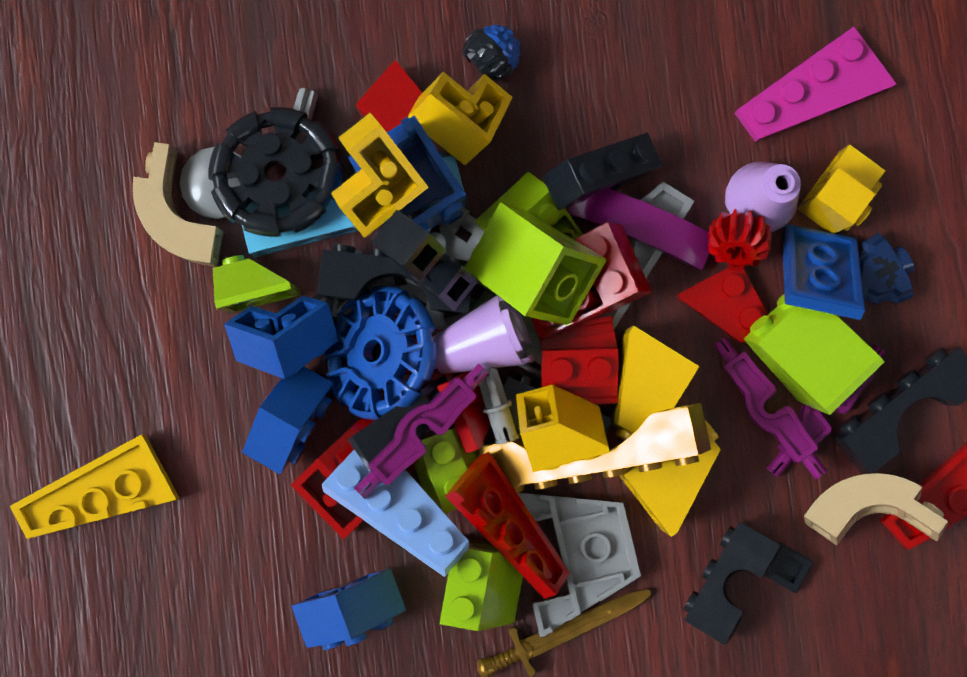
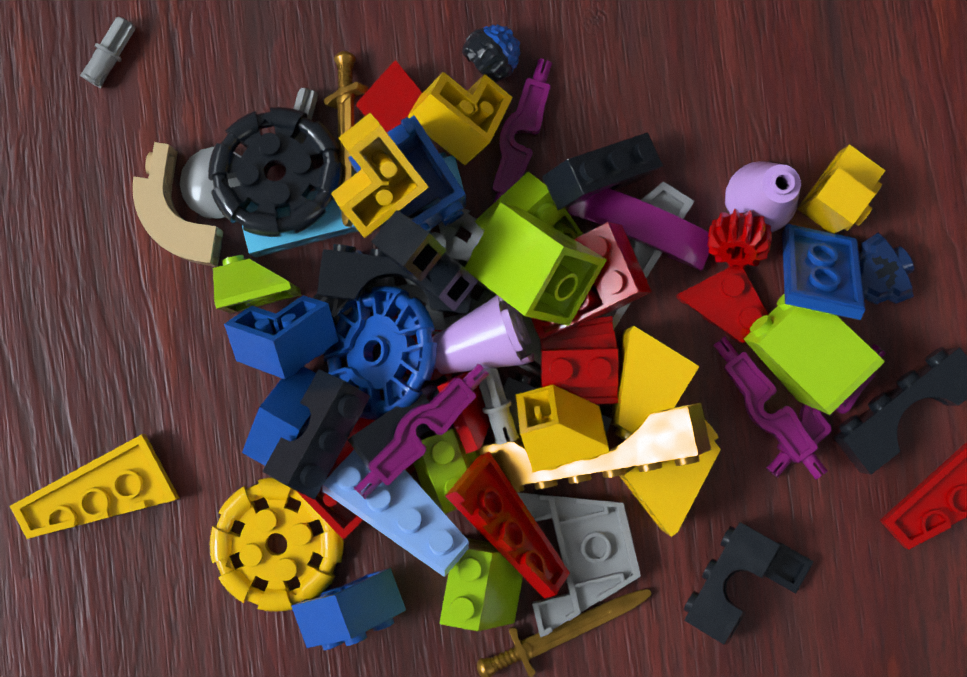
dark pink wing [734,26,897,142] -> none
tan arch [804,473,948,545] -> none
none -> light grey axle [80,17,135,89]
none -> yellow plate [210,477,344,612]
none -> black arch [262,369,371,500]
none -> pearl gold sword [323,51,368,227]
none -> magenta piece [492,58,553,204]

